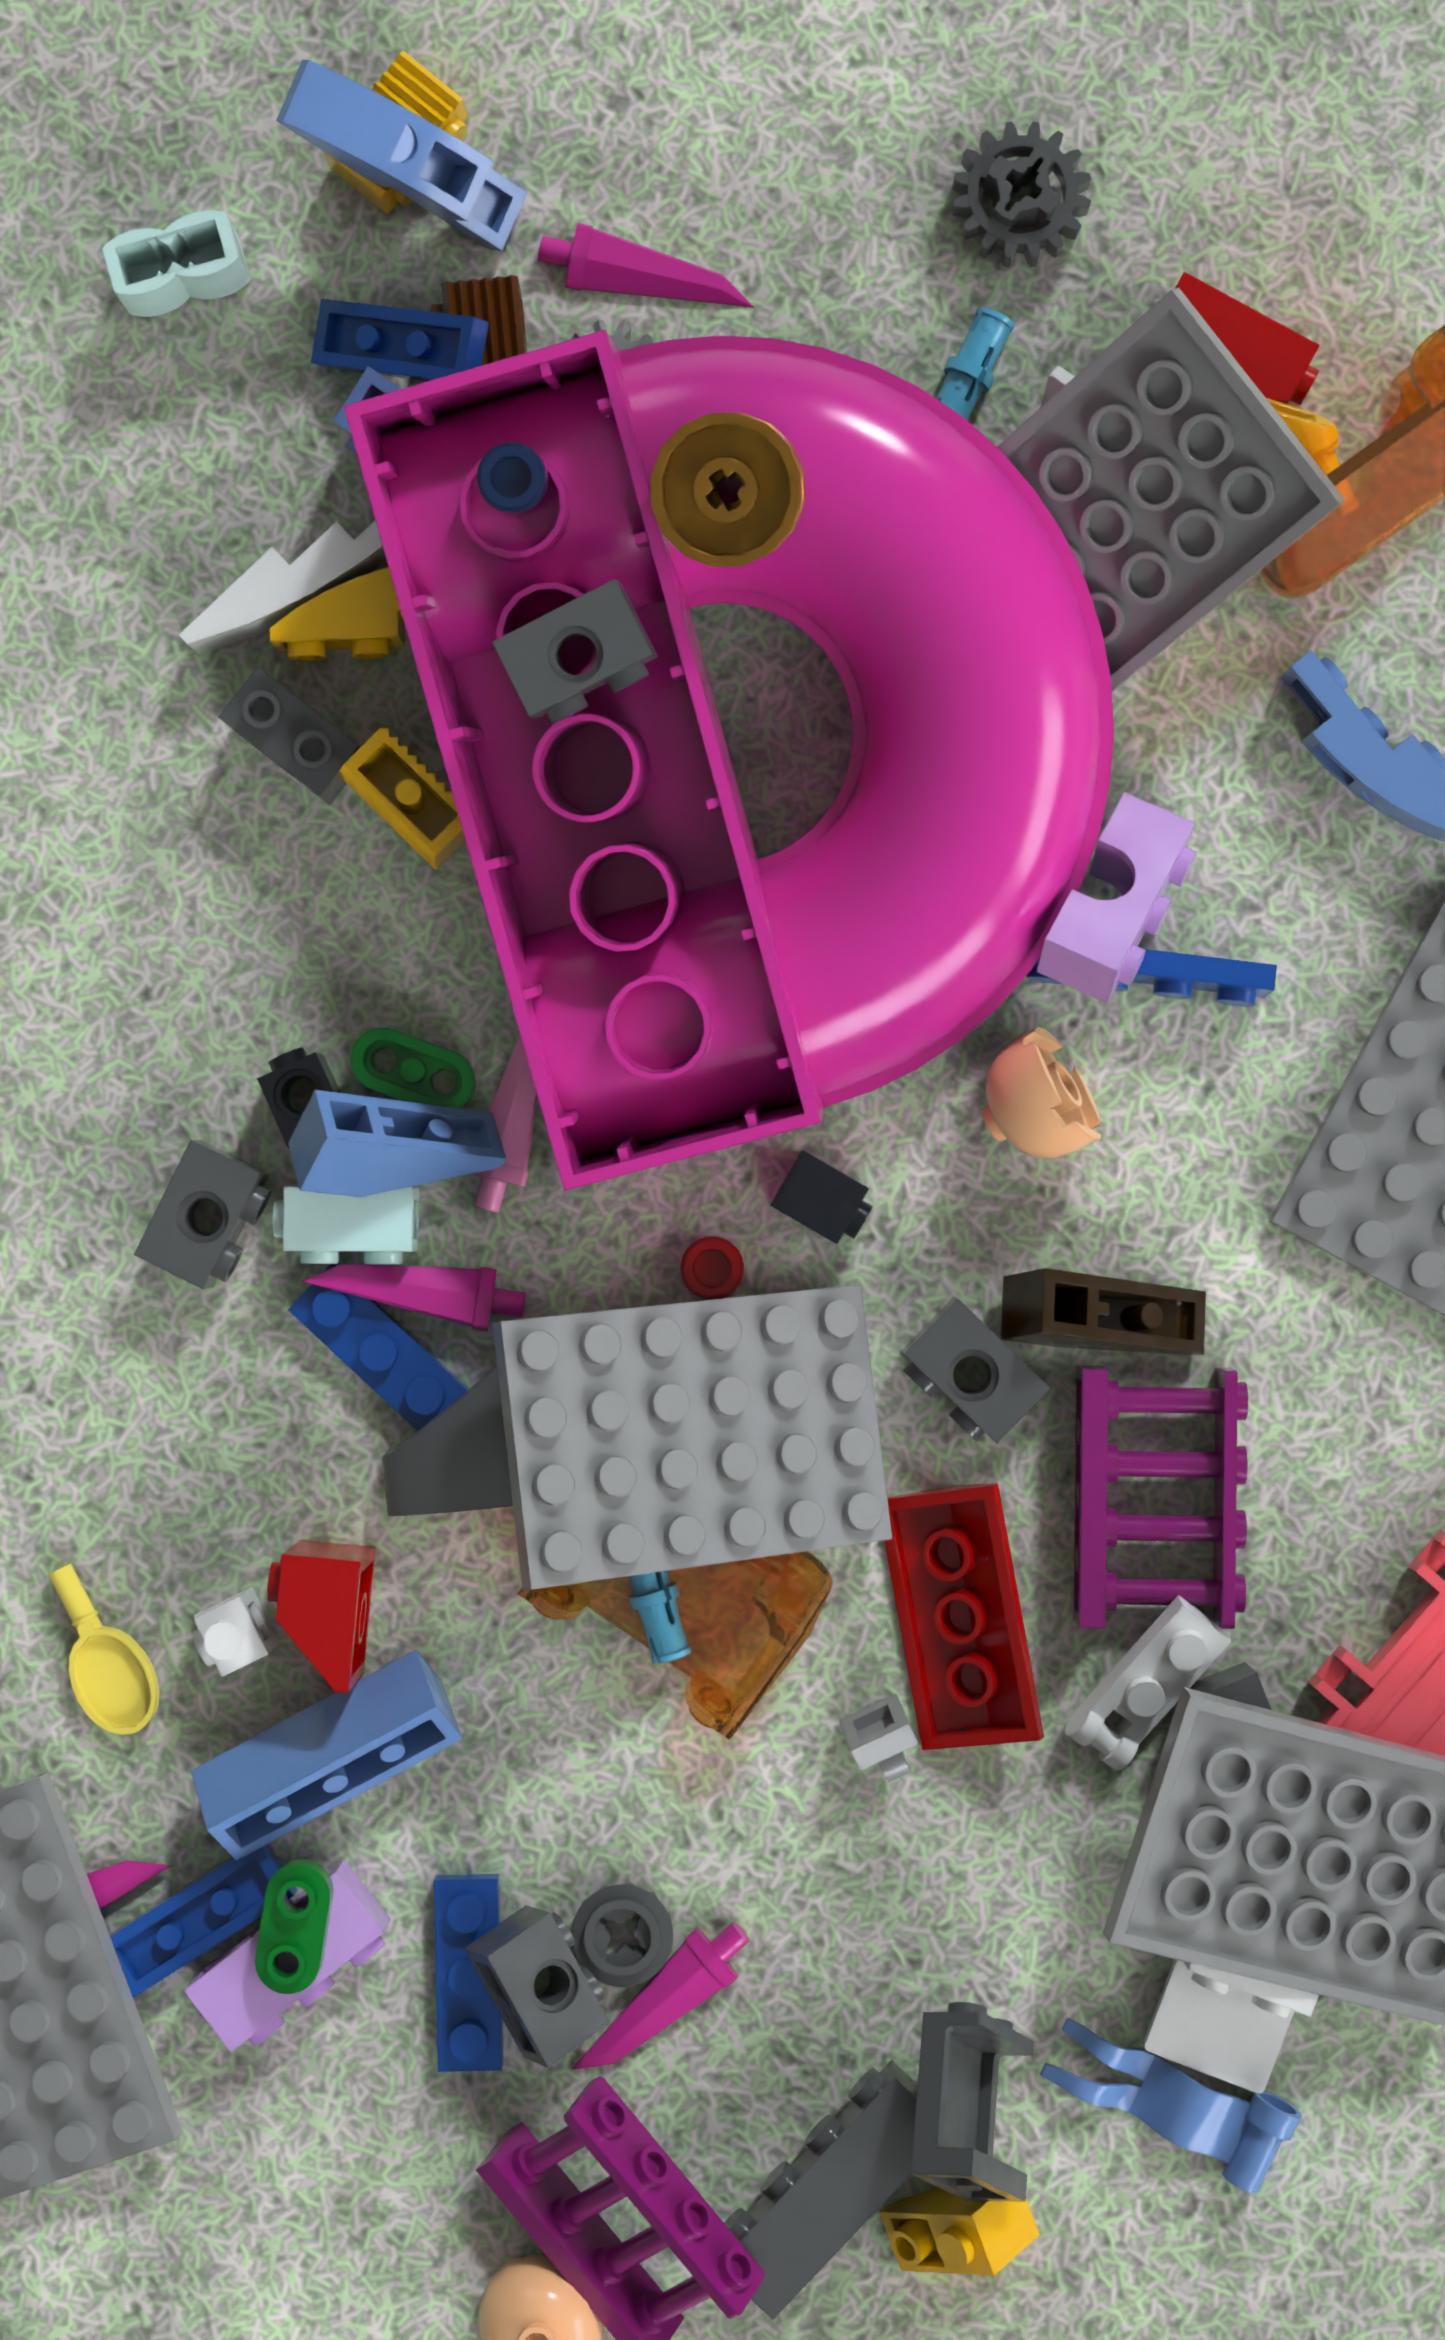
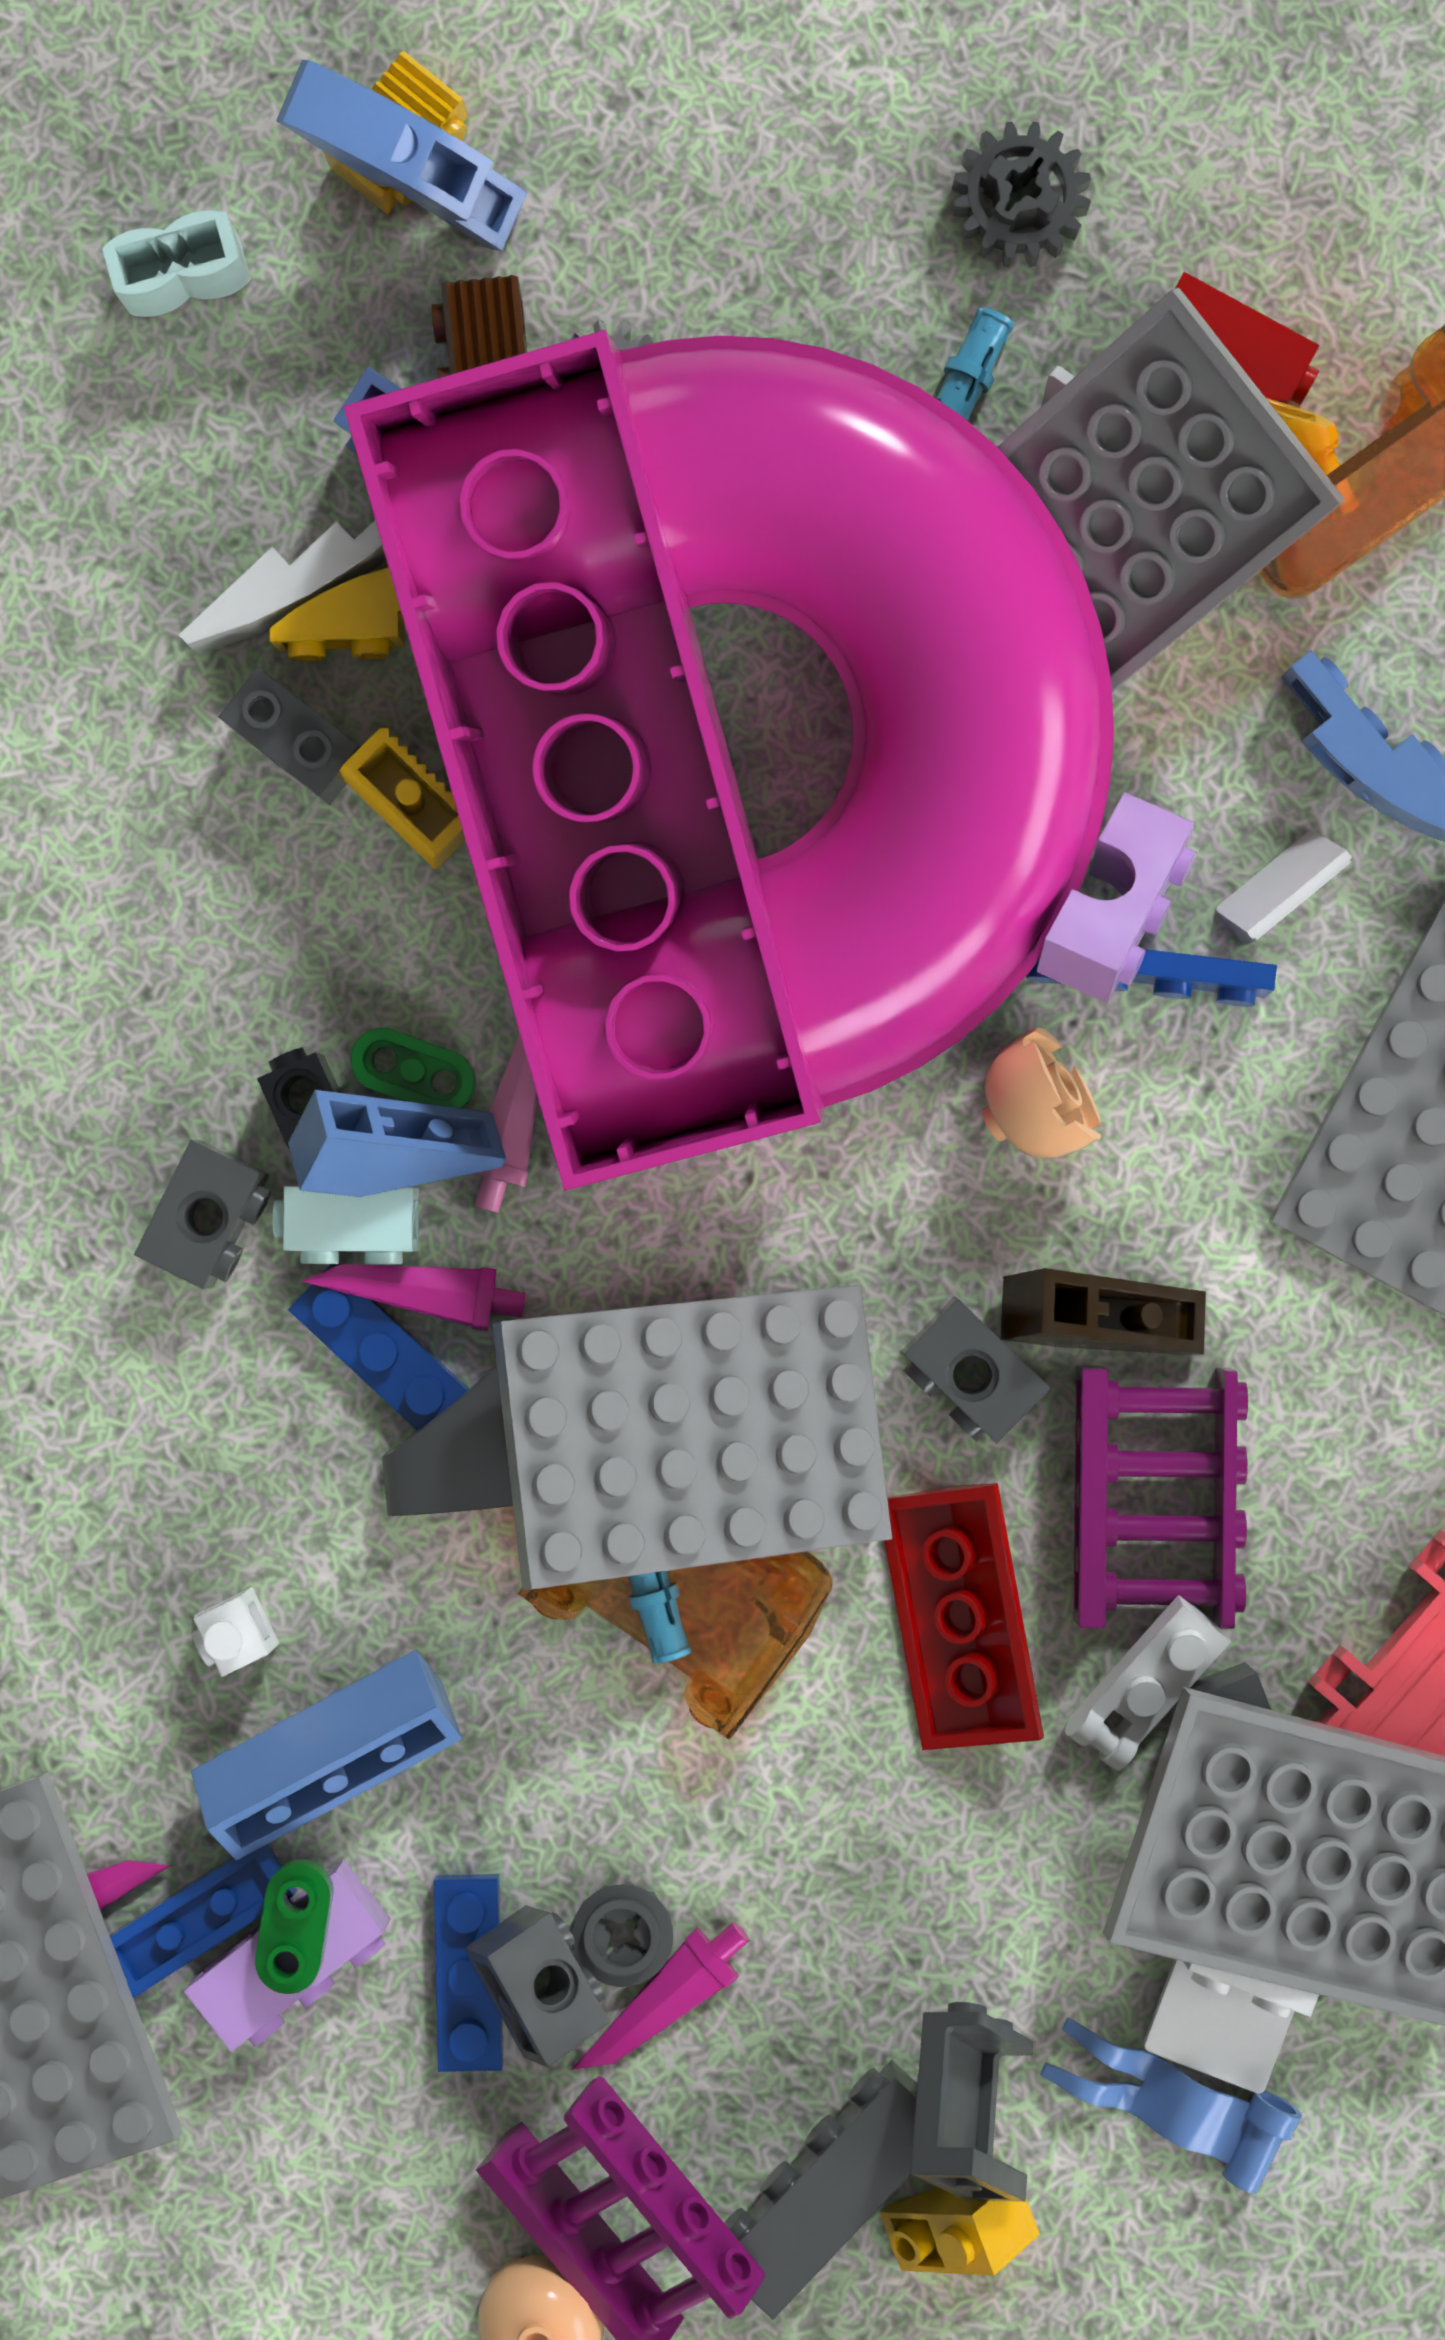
light yellow piece [48,1563,160,1735] -> none
red slope [267,1540,376,1693] -> none
blue plate [311,299,489,381] -> none
dark blue tile [477,442,548,514] -> none
dark grey brick [492,579,658,724] -> none
dark pink bar [538,223,755,308] -> none
pearl gold wheel [650,412,806,567] -> none
red tile [680,1236,744,1300] -> none
black brick [770,1150,873,1244] -> none
light grey tile [839,1694,919,1782] -> none
none -> white slope [1216,831,1352,945]

